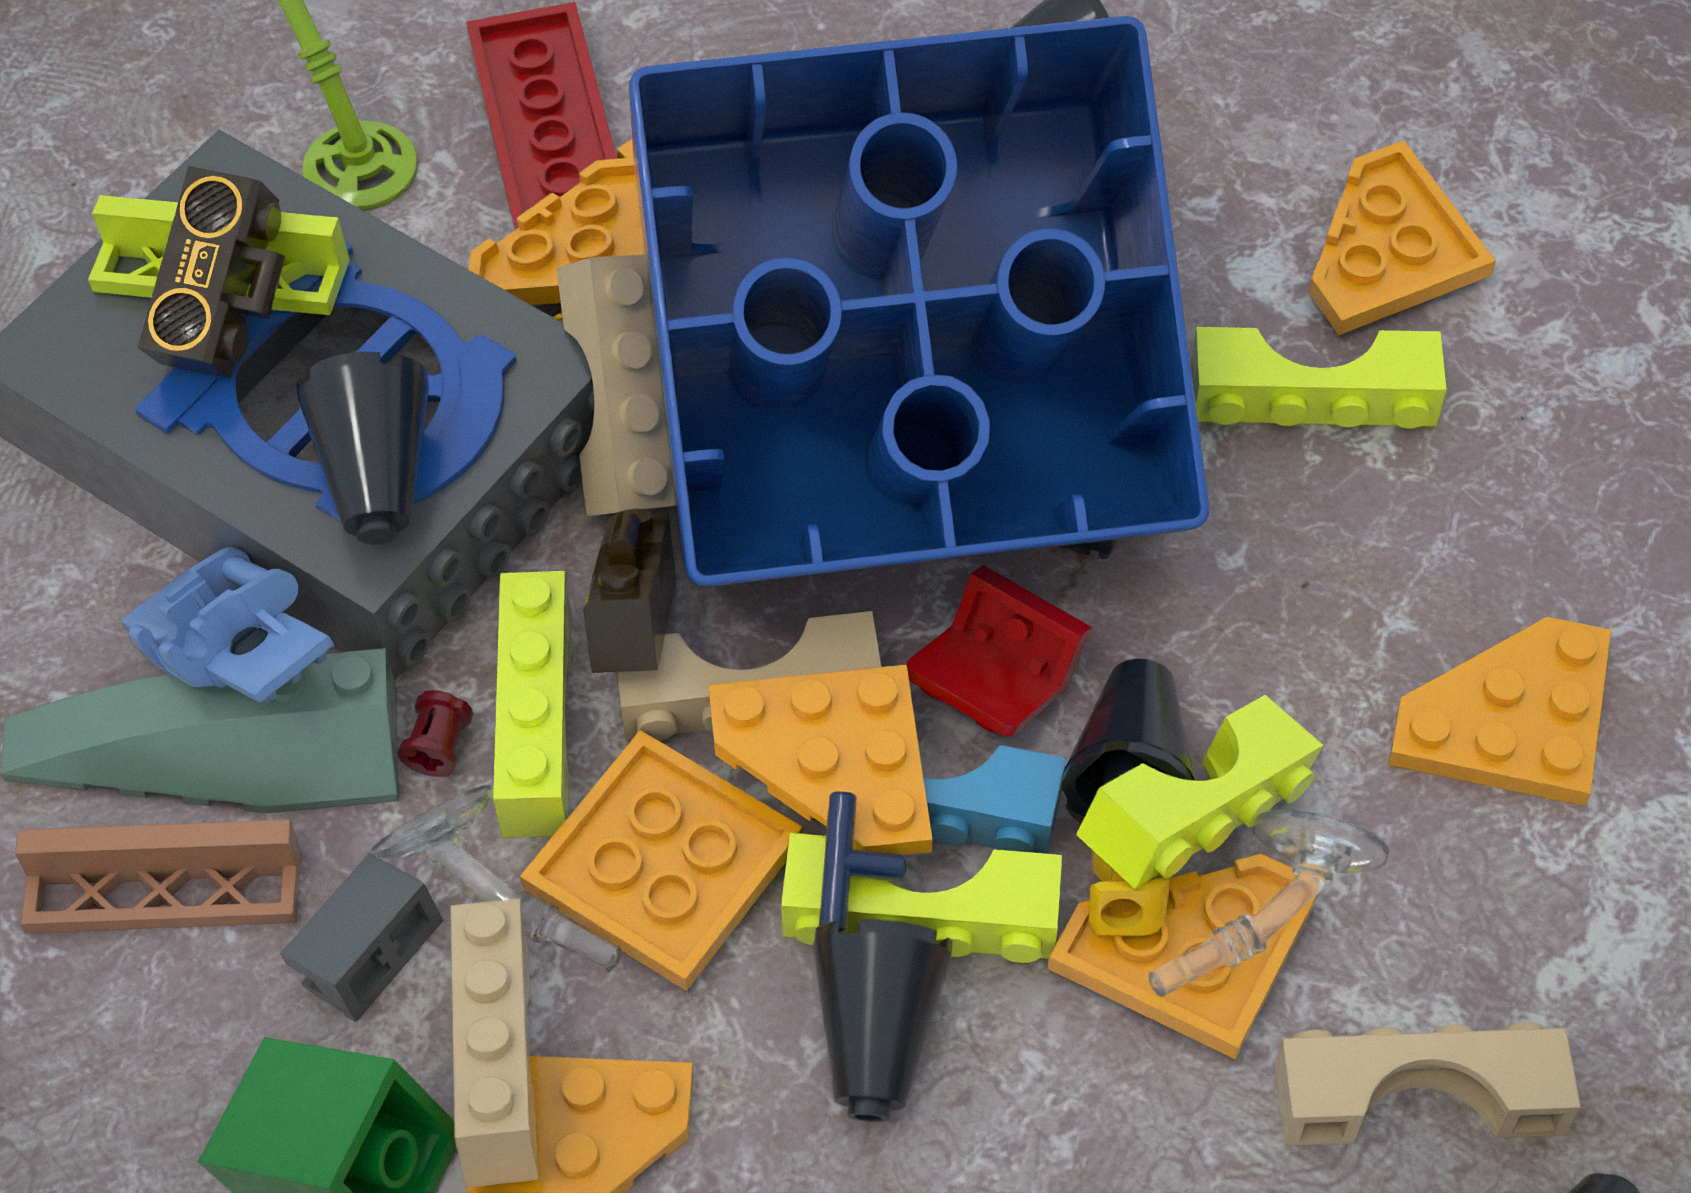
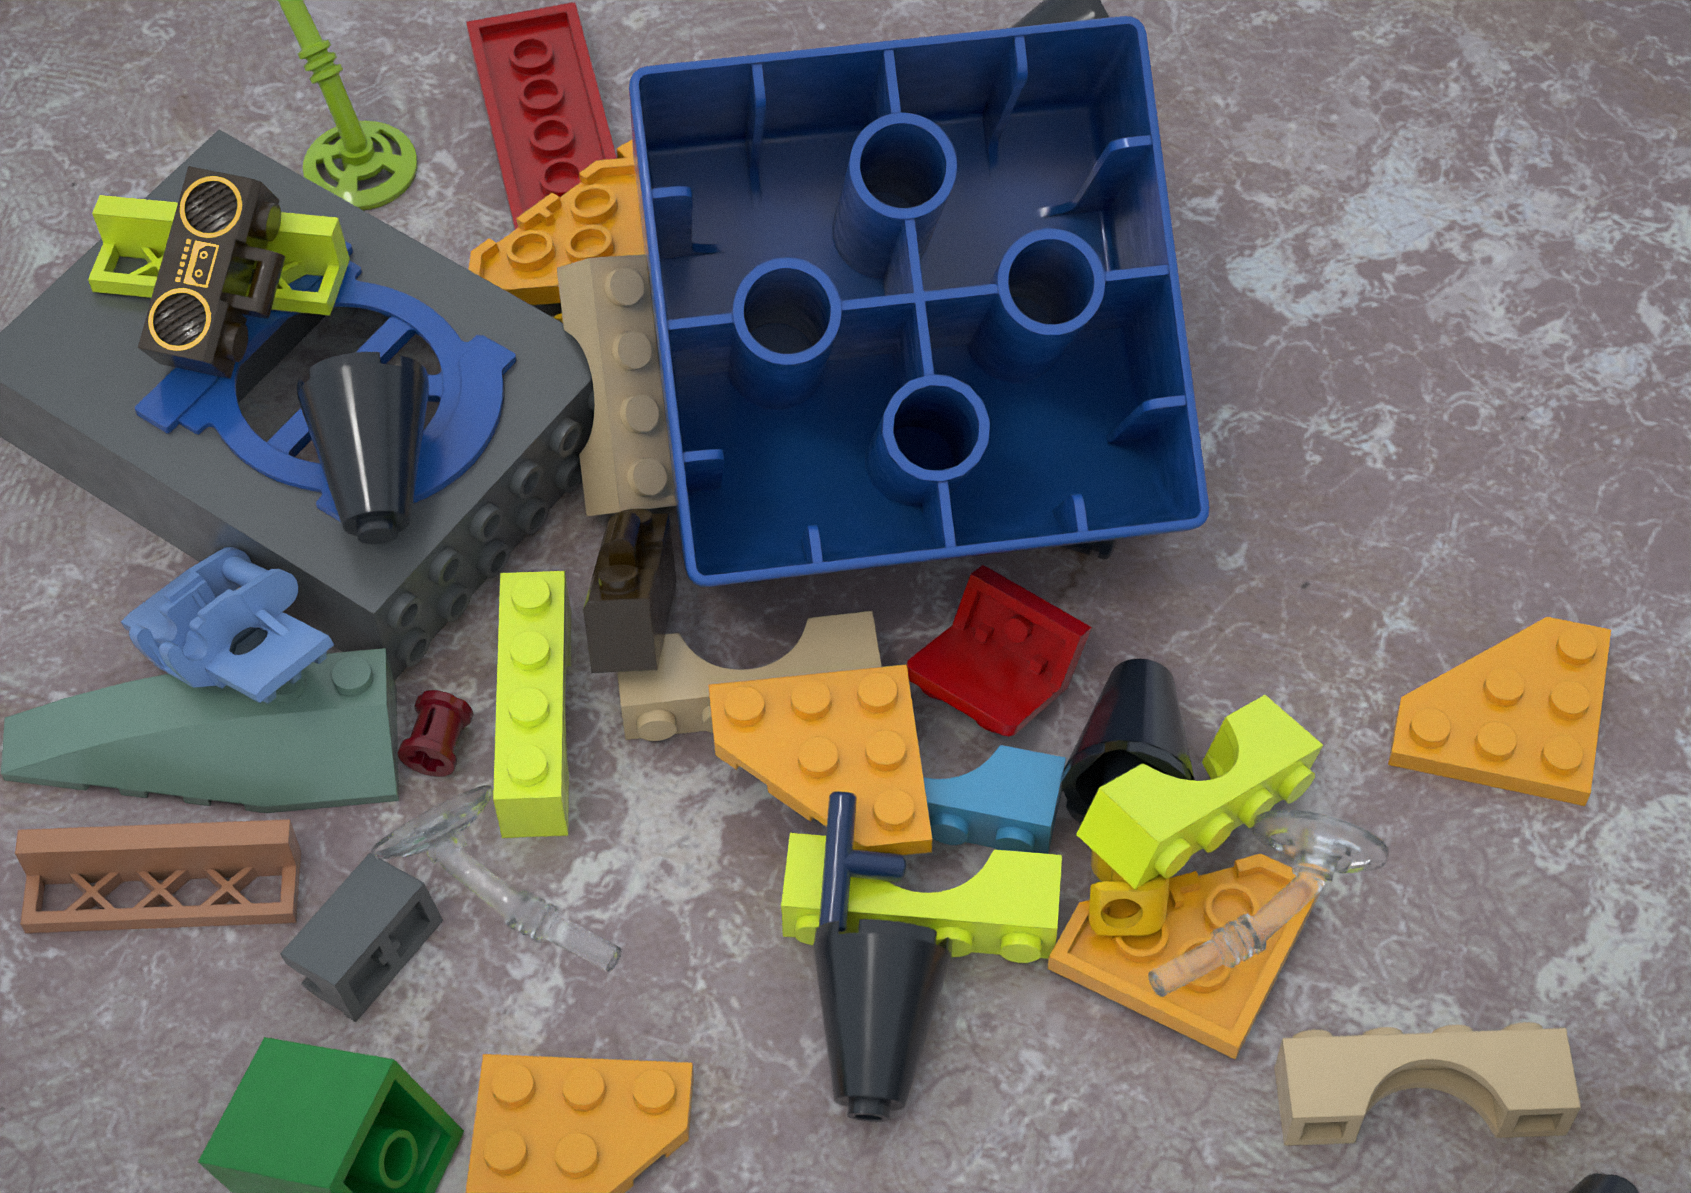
tan arch [451,898,539,1188] -> none
light orange plate [520,730,803,991] -> none
neon yellow arch [1191,327,1447,429] -> none
light orange plate [1309,140,1496,335] -> none

